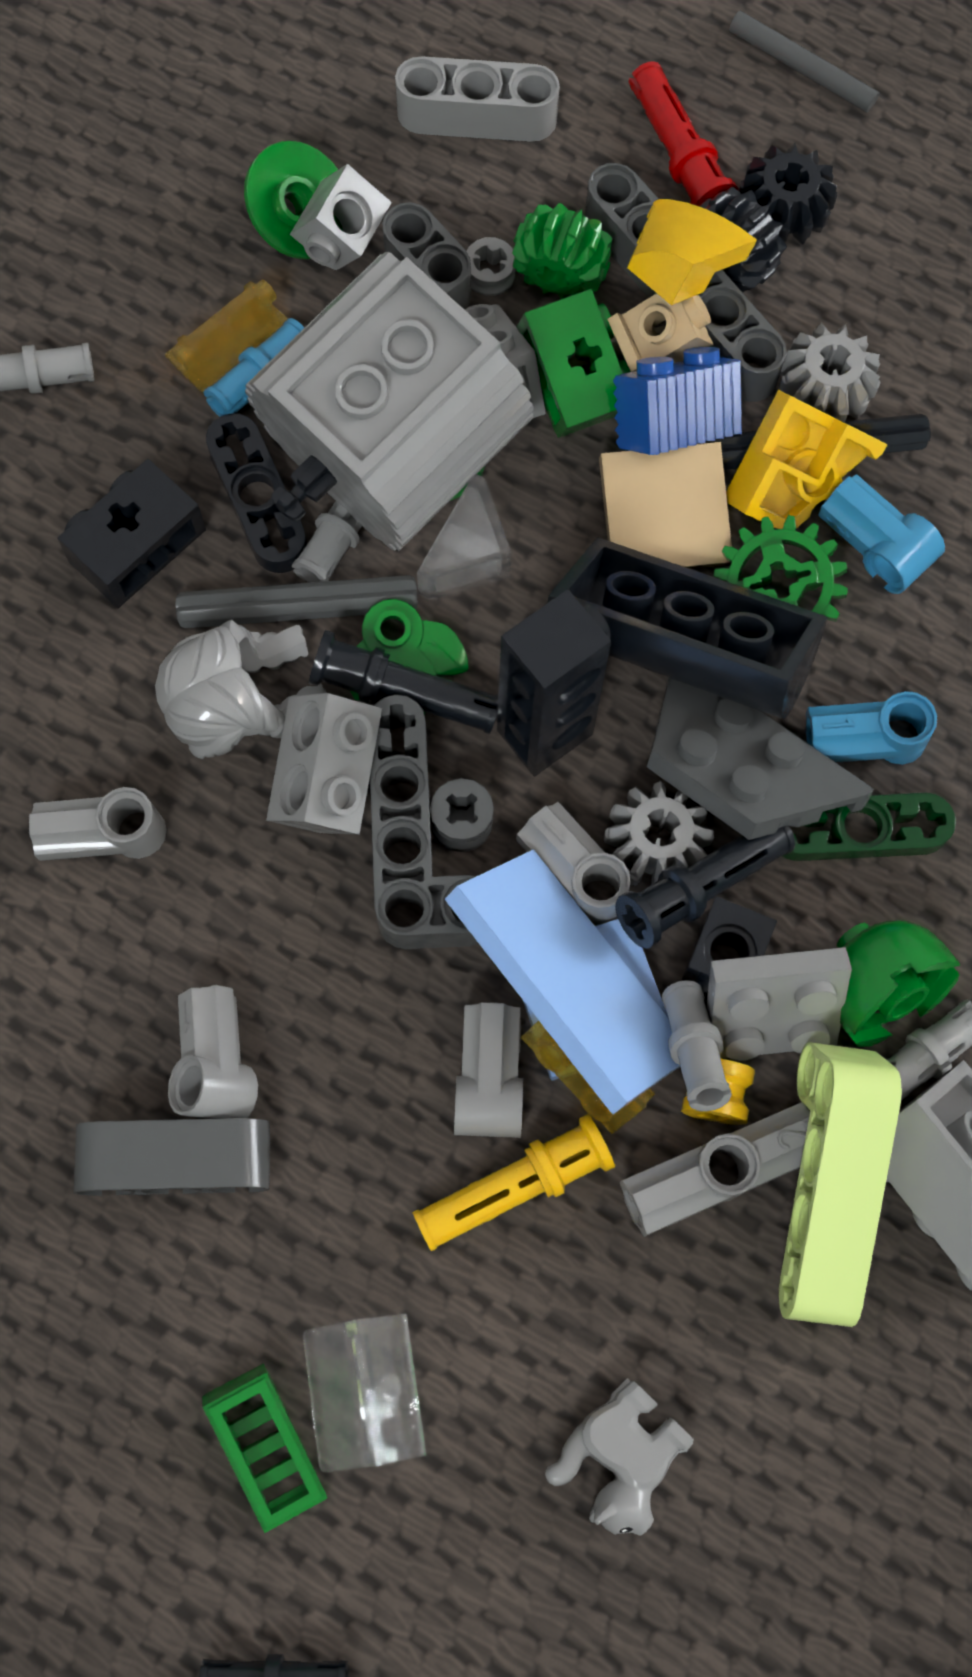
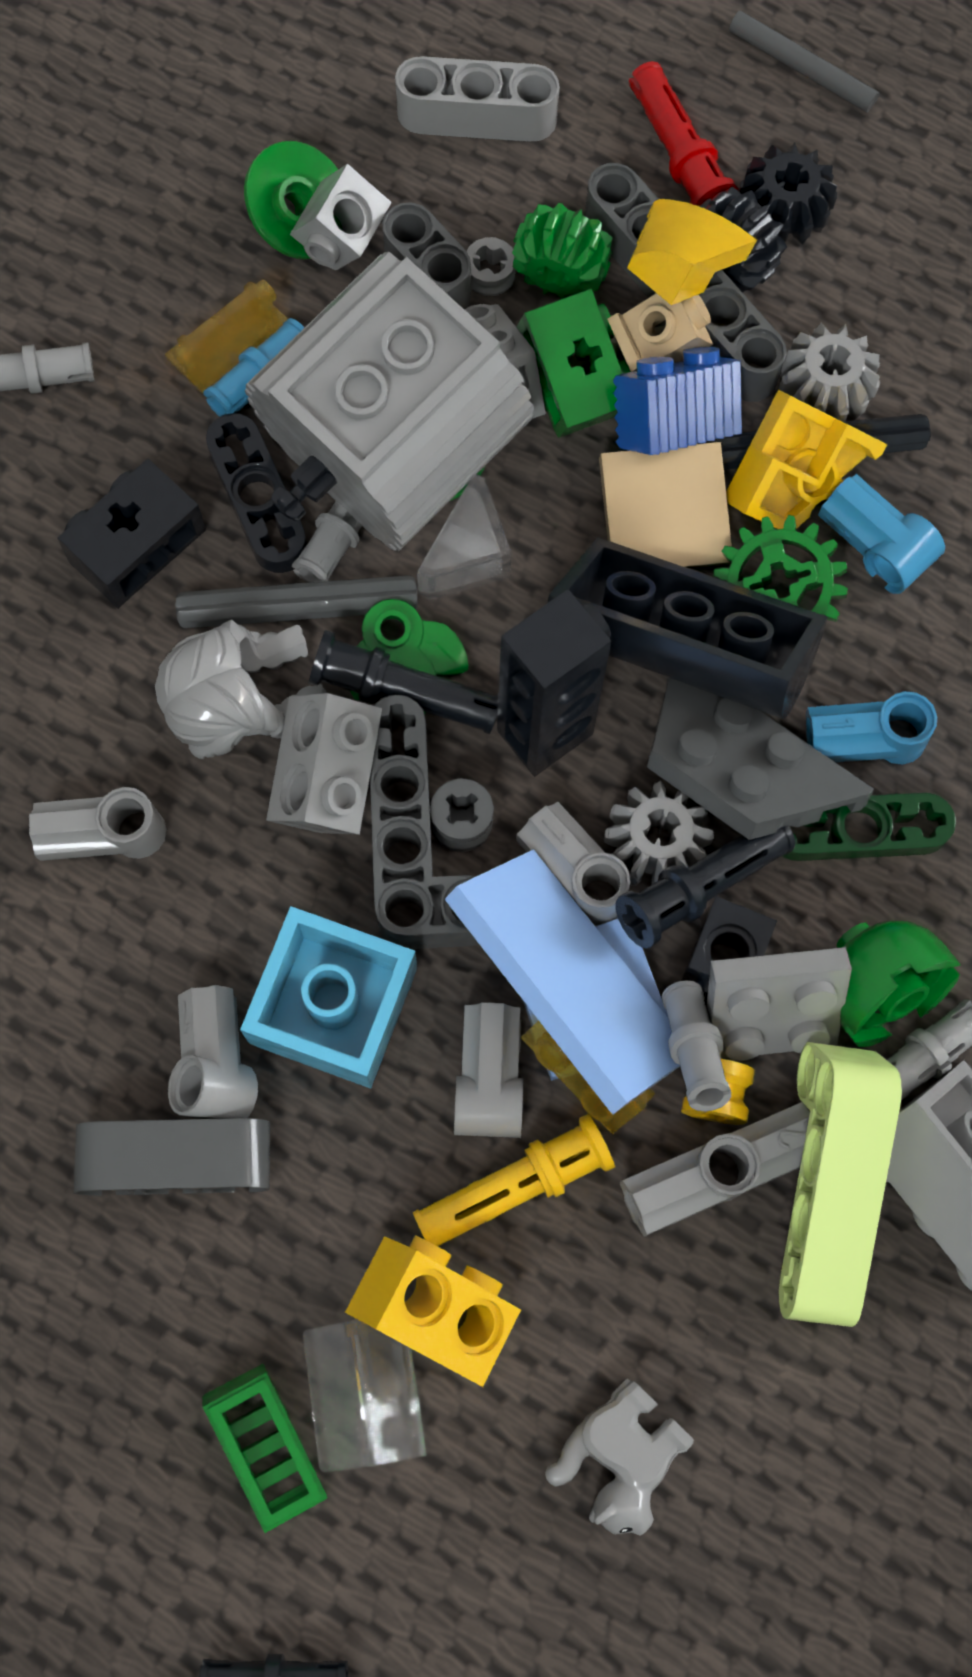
none -> medium azure brick [240,906,417,1089]
none -> yellow brick [345,1235,521,1387]

